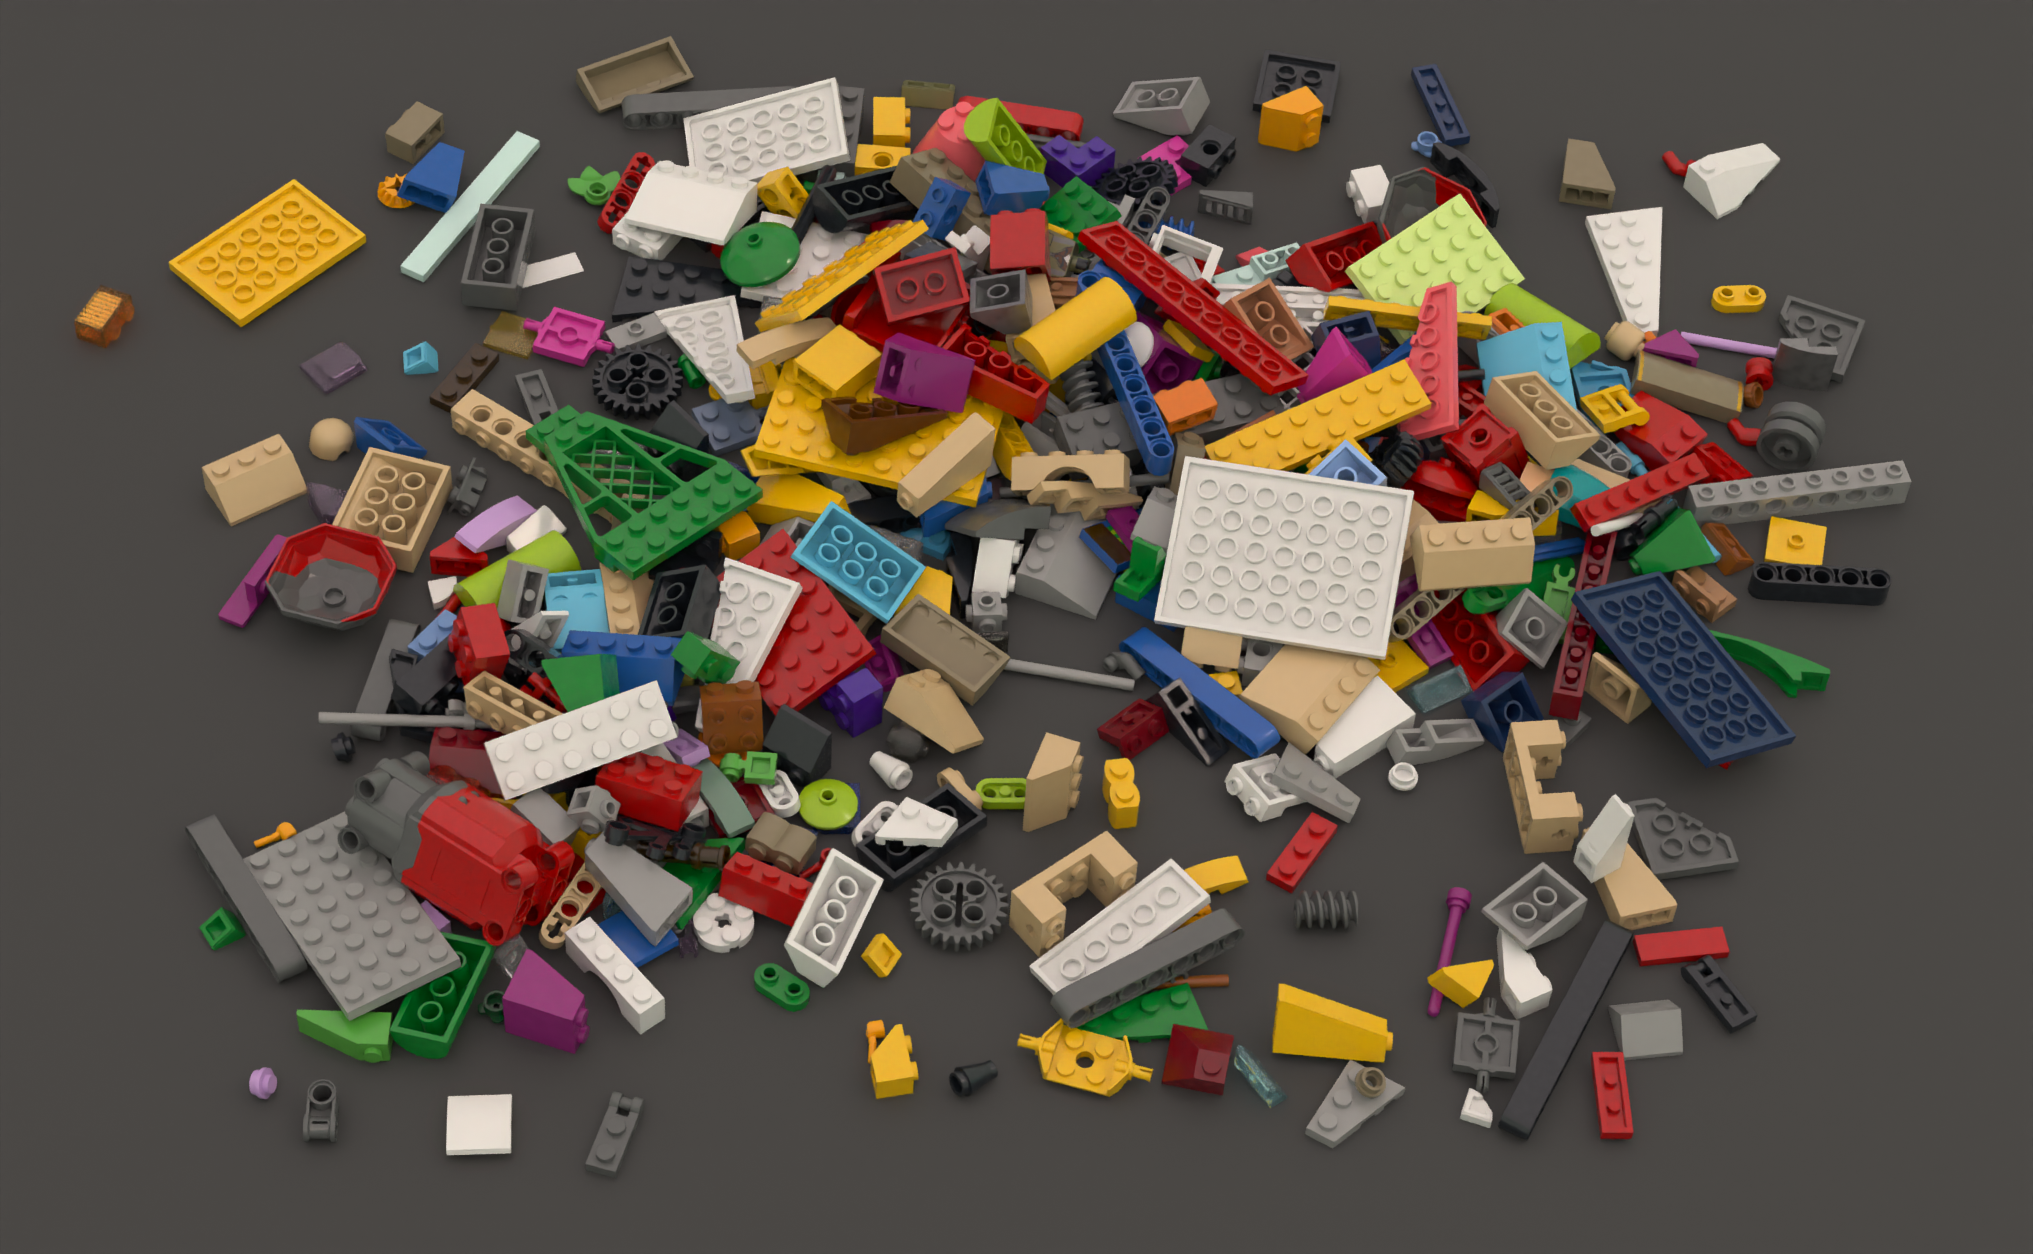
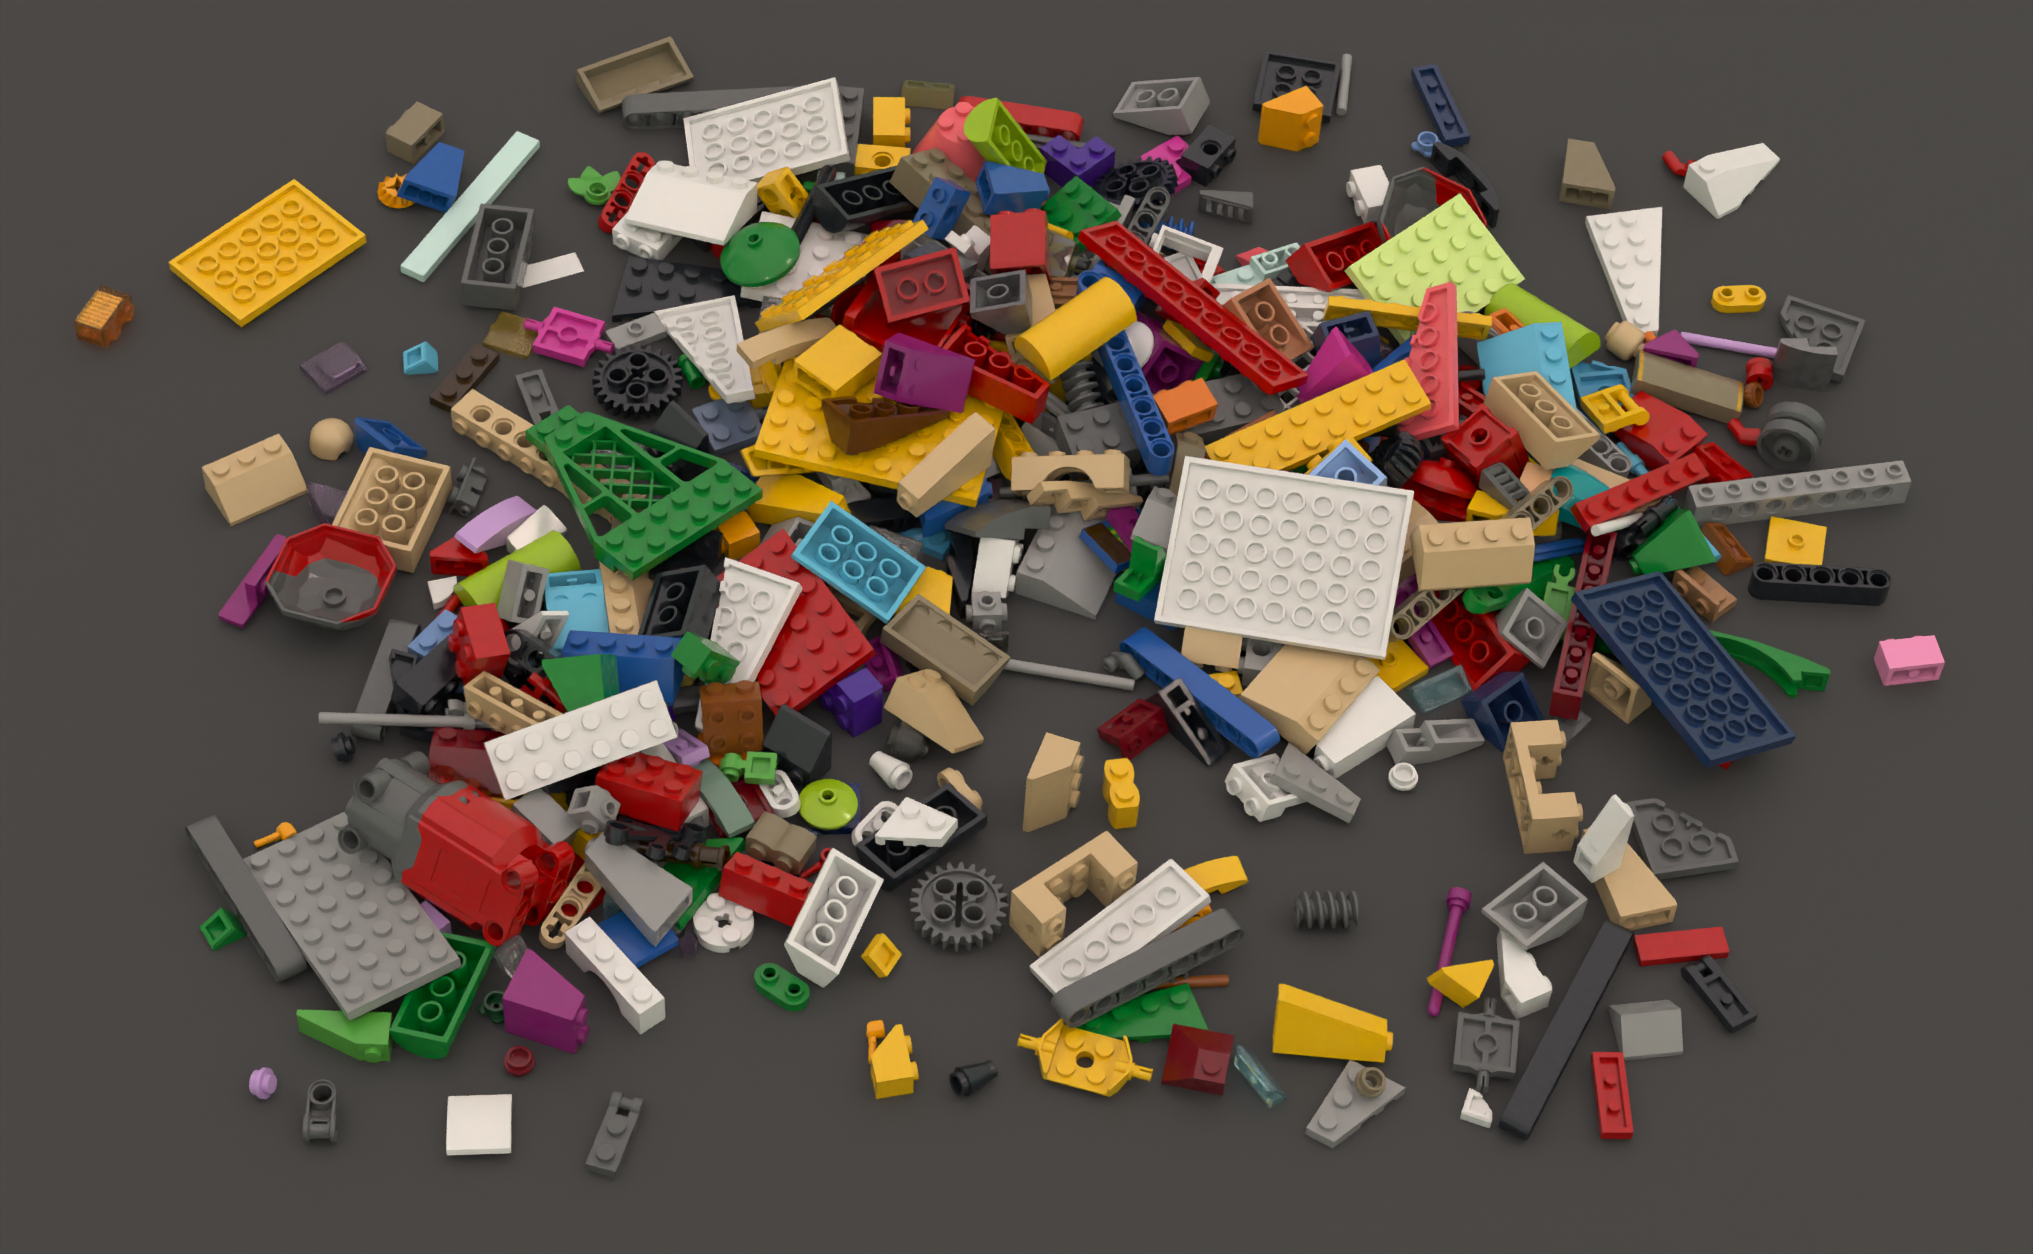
lime plate [975,778,1027,809] -> none
red plate [1266,812,1338,894] -> none
none -> dark red plate [504,1045,535,1076]
none -> light grey bar [1336,54,1352,116]
none -> bright pink brick [1874,635,1945,686]

